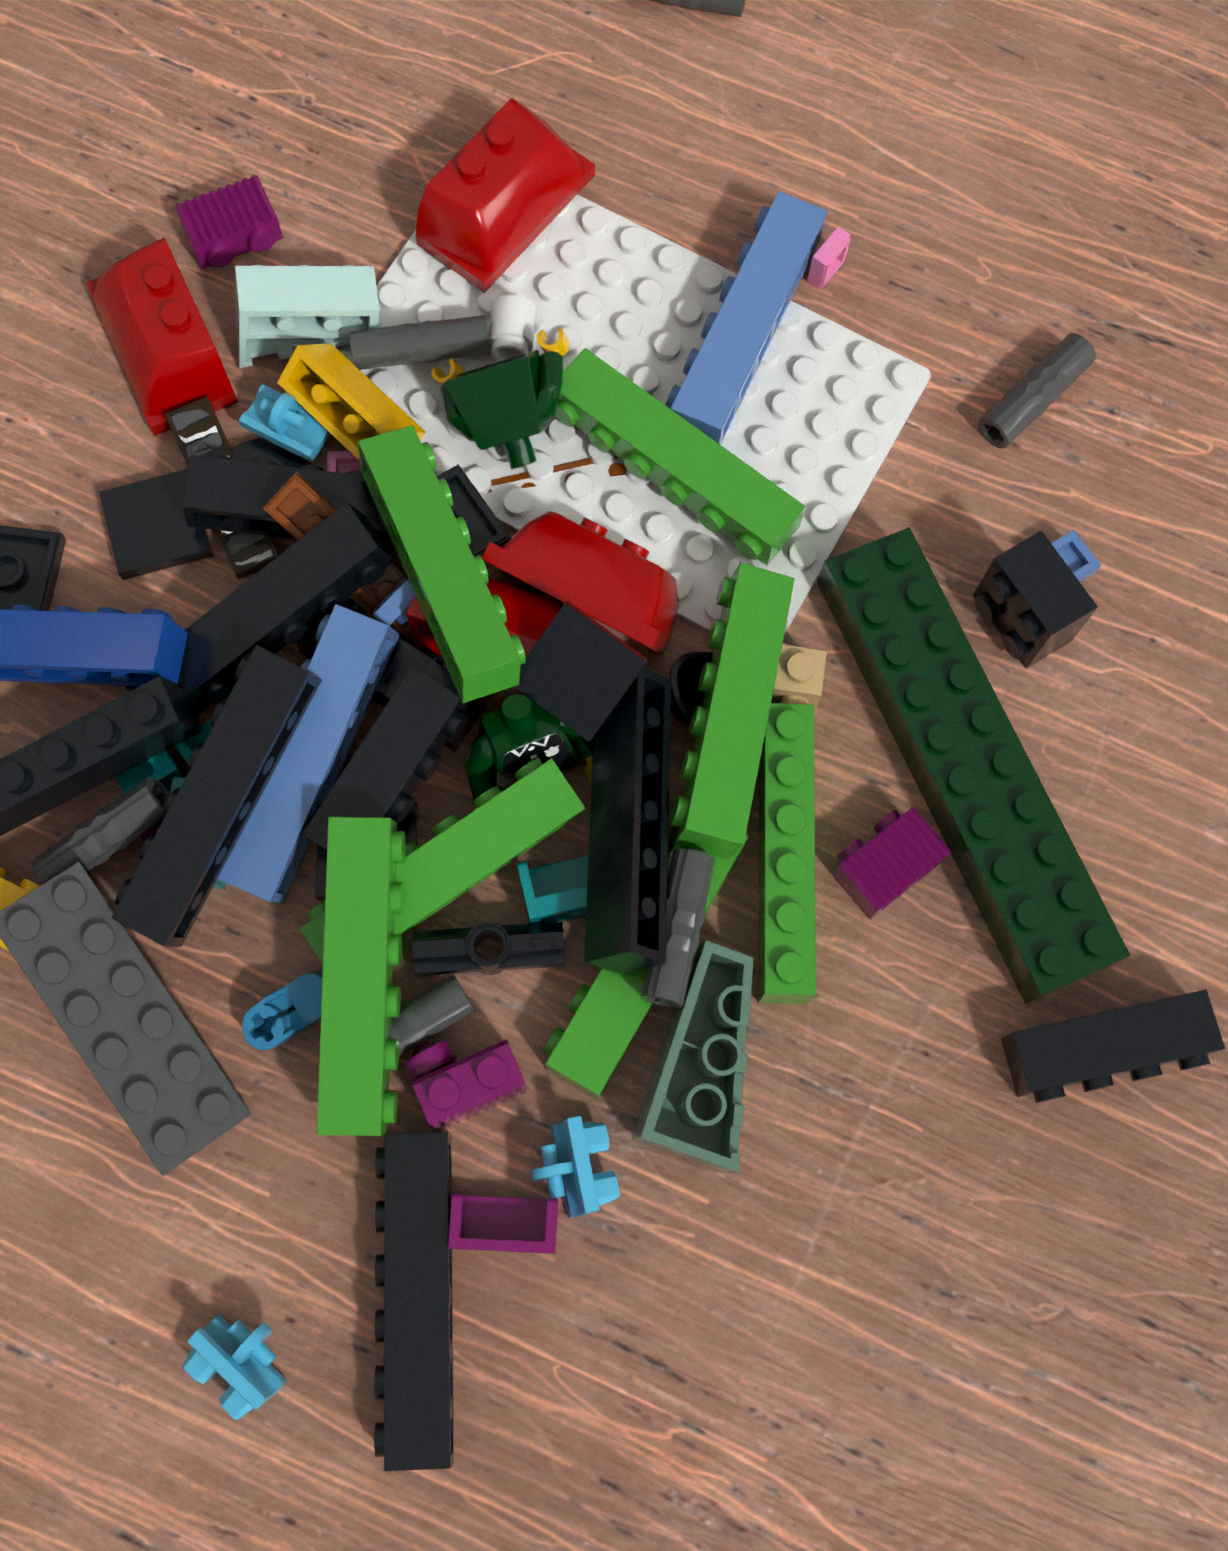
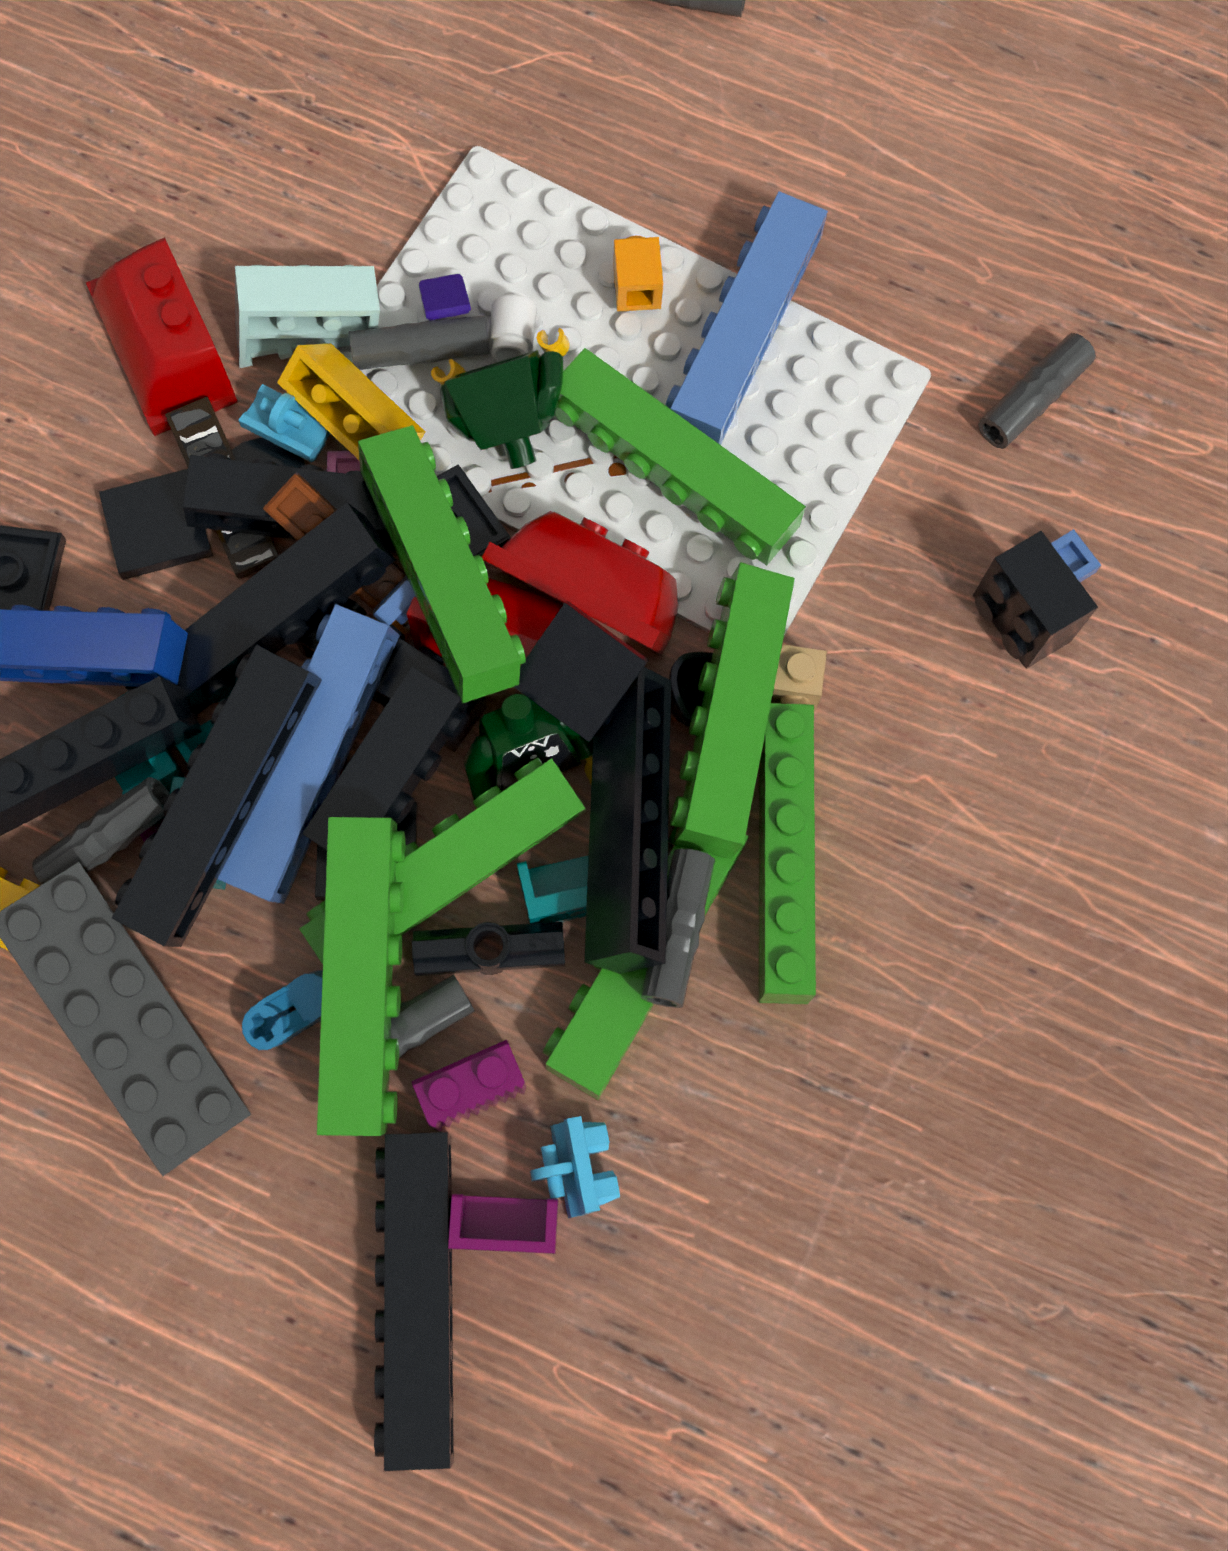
magenta brick [175,175,283,270] -> none
medium azure hips [183,1315,288,1420] -> none
magenta tile [403,1041,457,1081] -> none
red windscreen [415,98,595,293] -> none
sand green wedge [631,940,754,1173] -> none
bright pink tile [807,226,851,289] -> none
dark green brick [817,527,1131,1004] -> none
magenta brick [833,807,951,920] -> none
black brick [1001,989,1225,1103] -> none
none -> dark purple slope [419,274,471,321]
none -> light orange brick [613,236,663,312]

